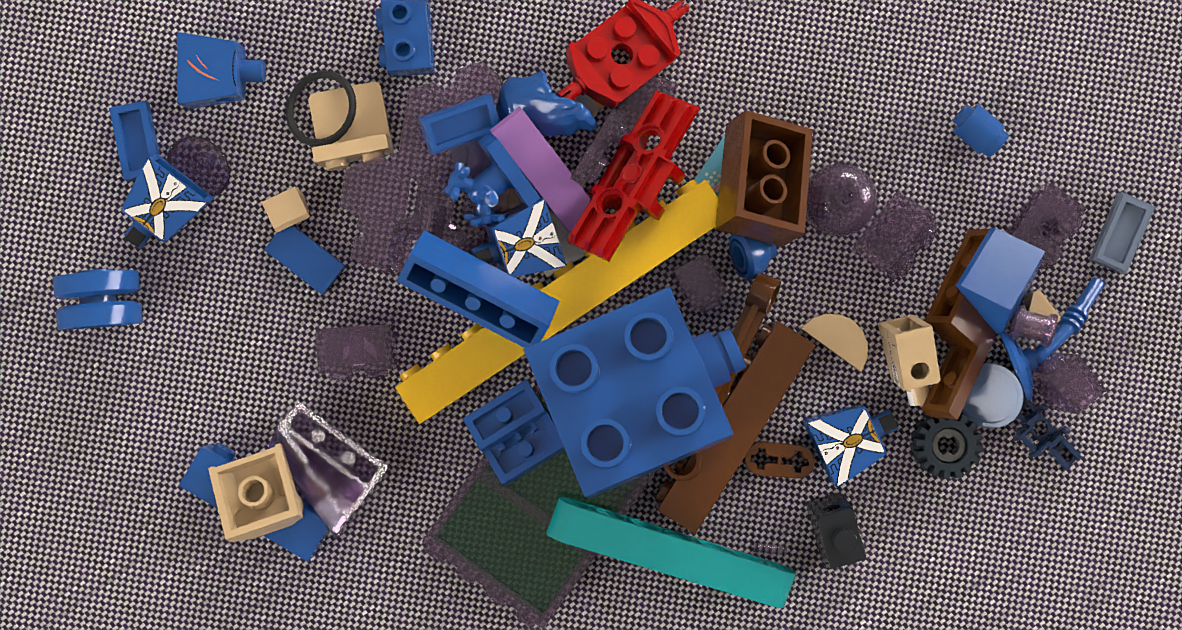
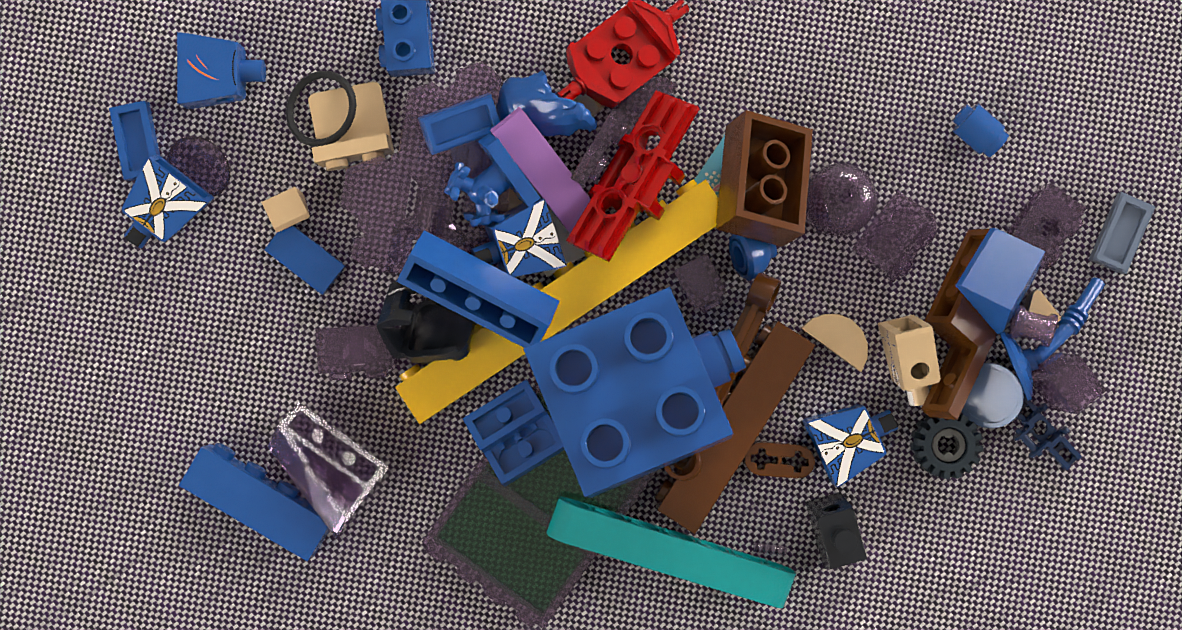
blue wheel [53,269,143,330] -> none
tan slope [208,443,303,542] -> none
none -> black piece [376,281,477,364]

